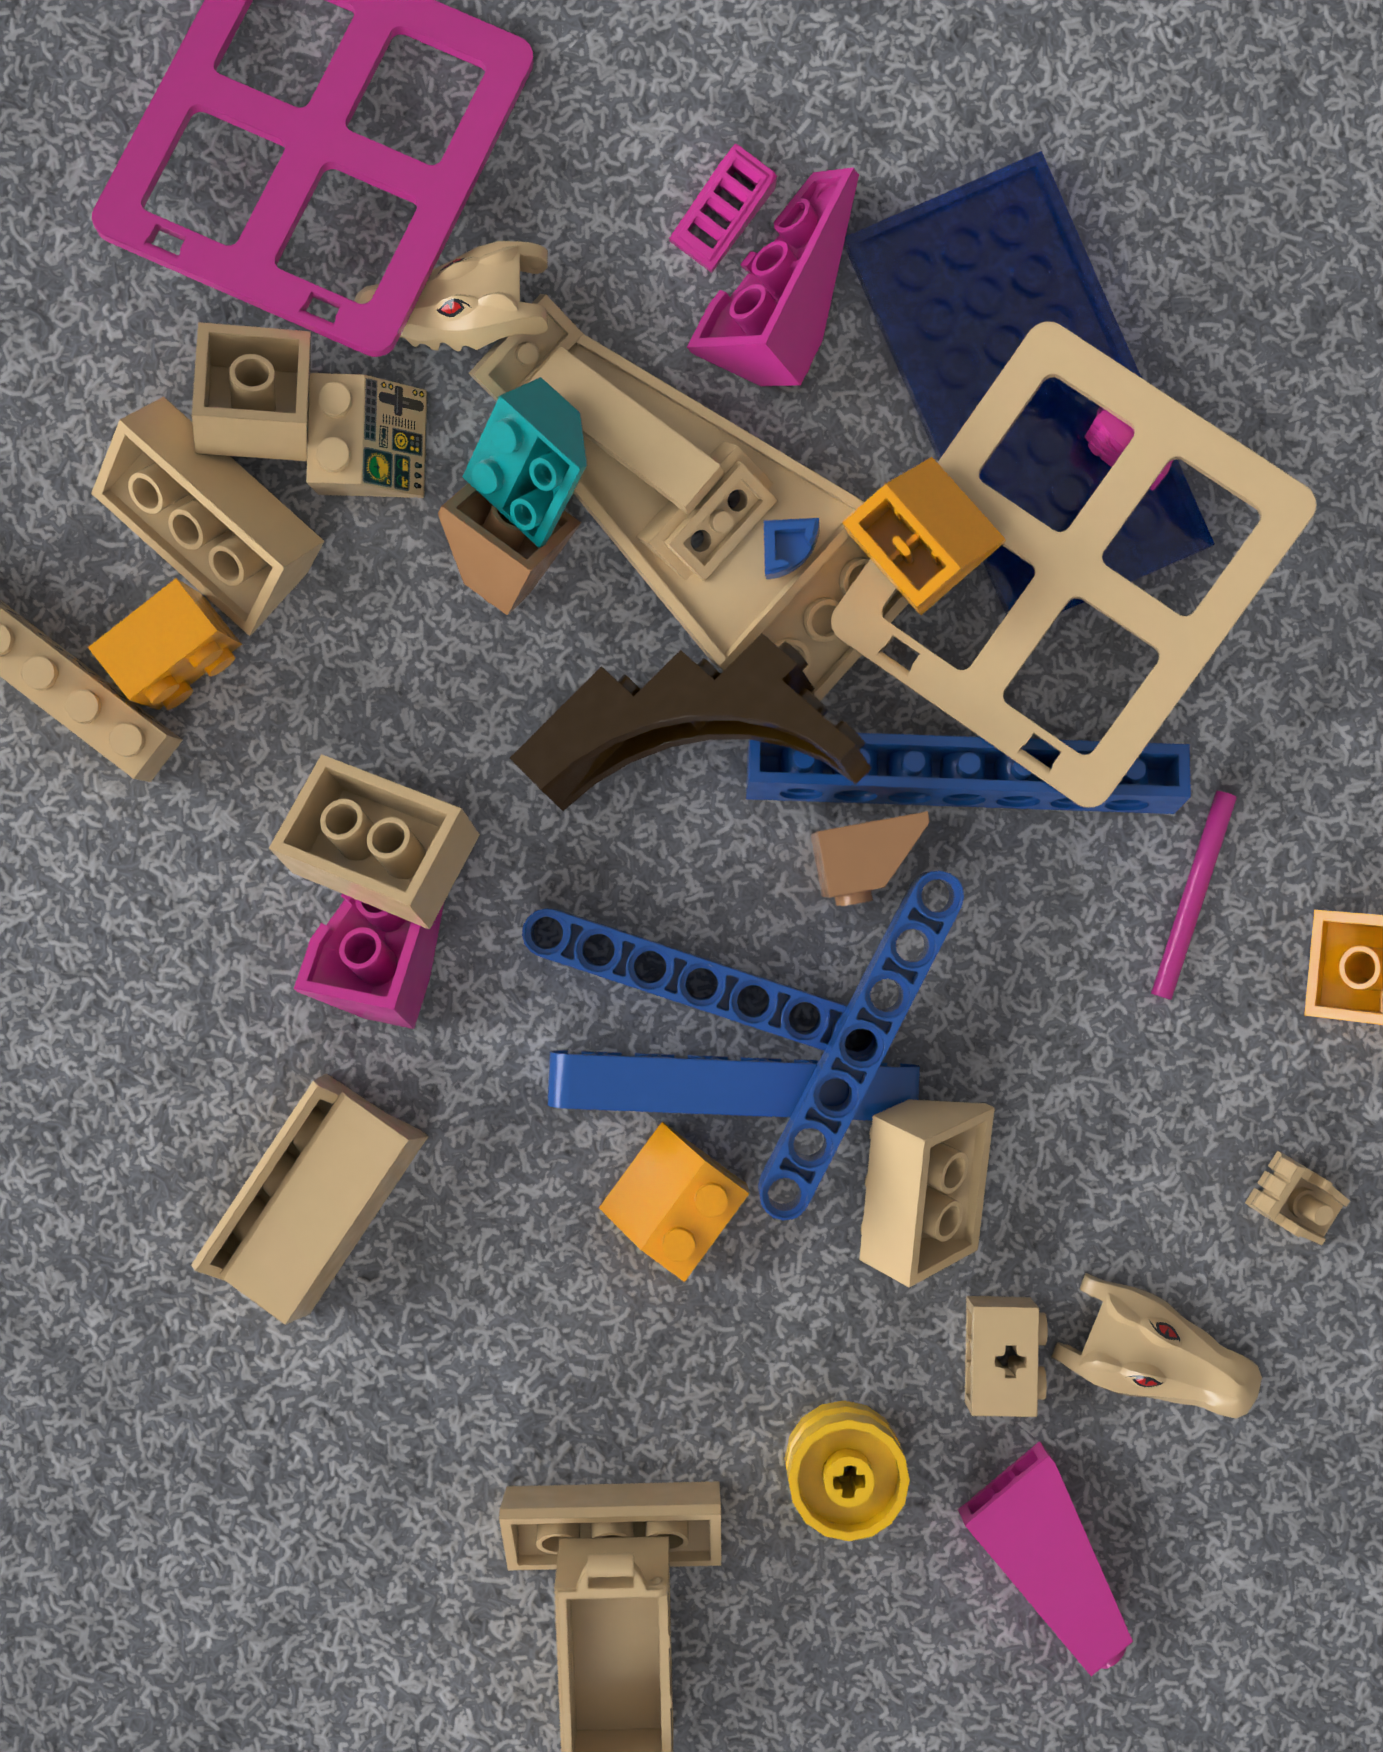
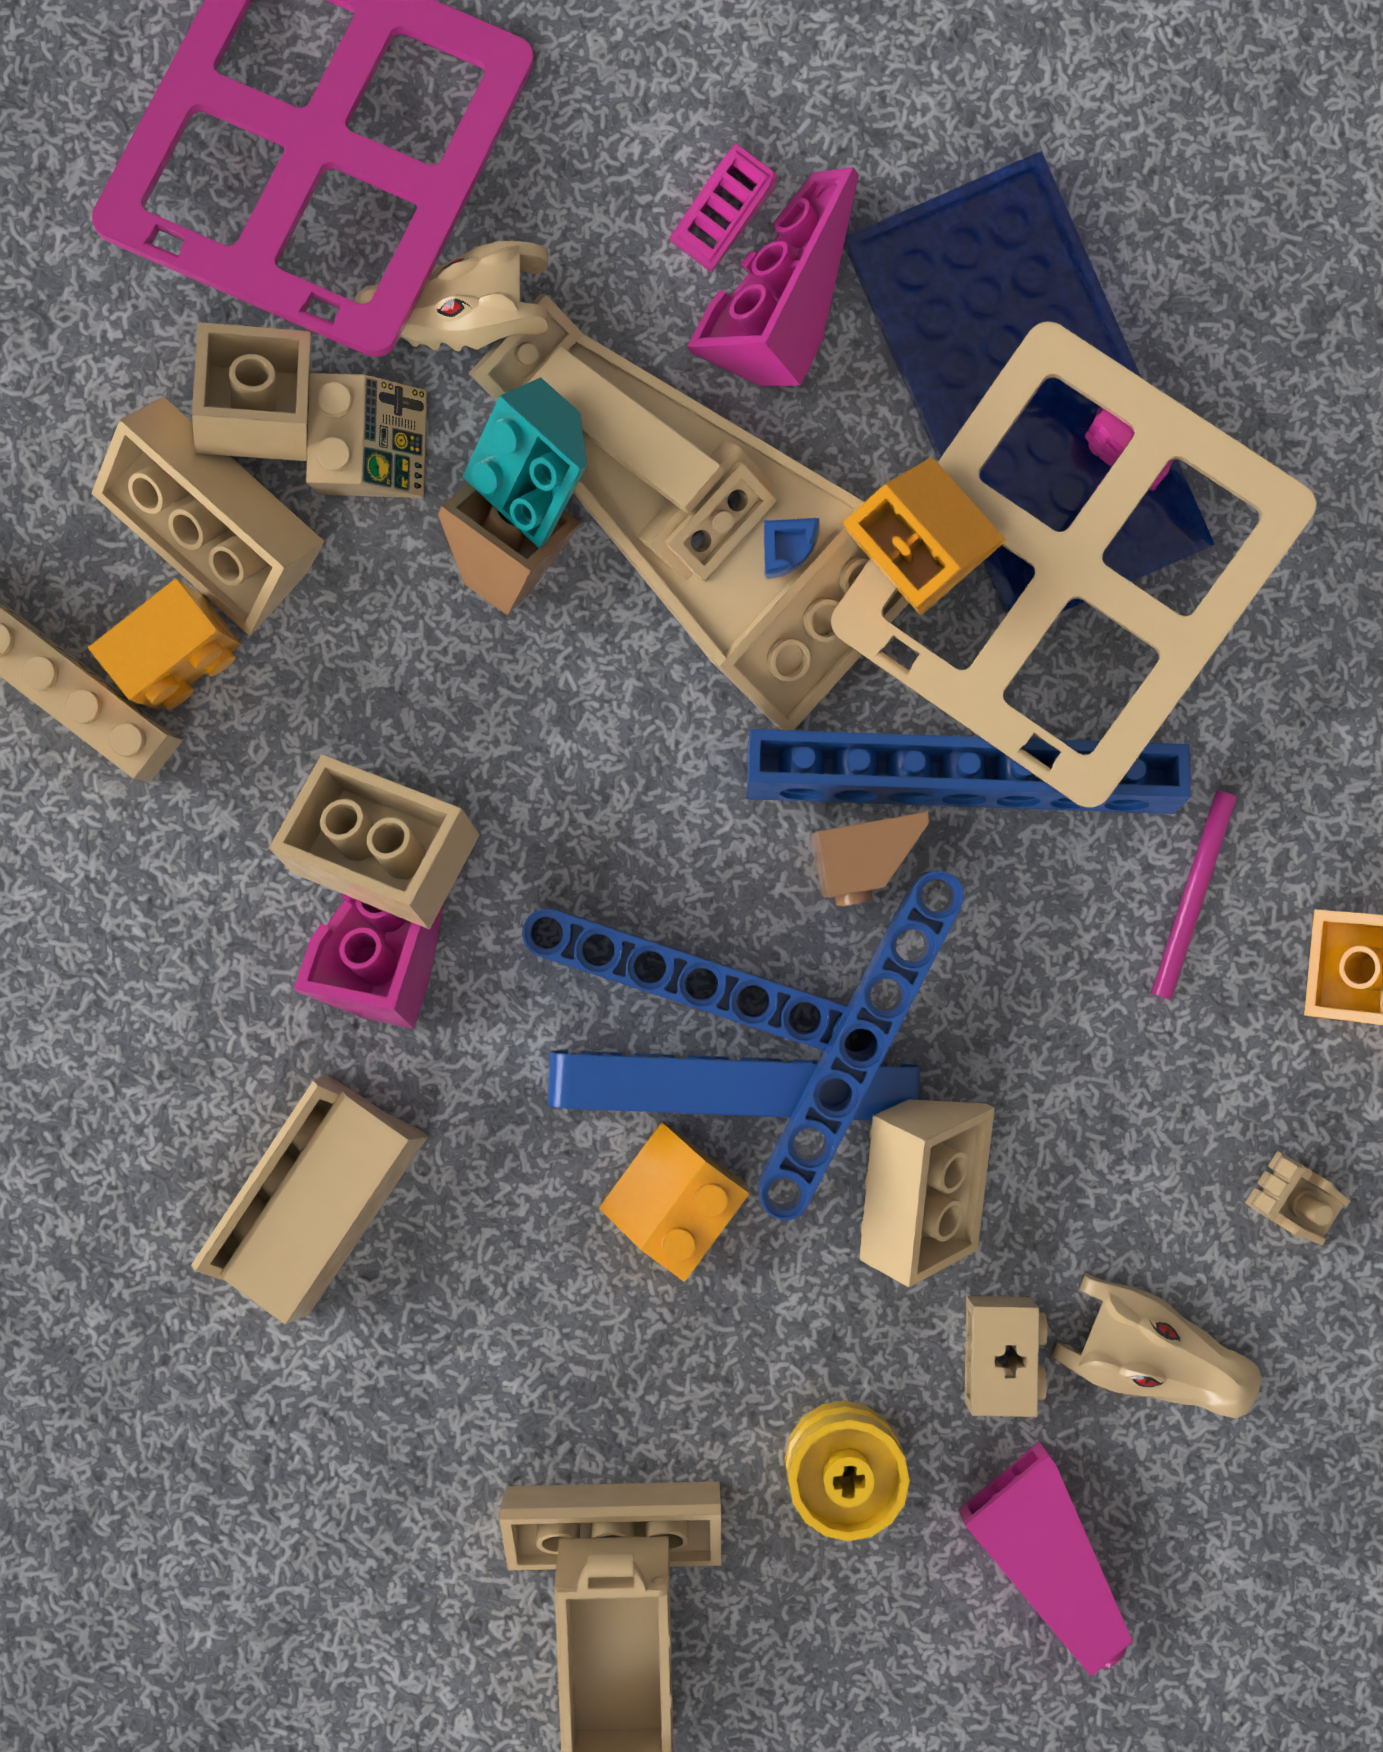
dark brown arch [510,633,872,811] -> none

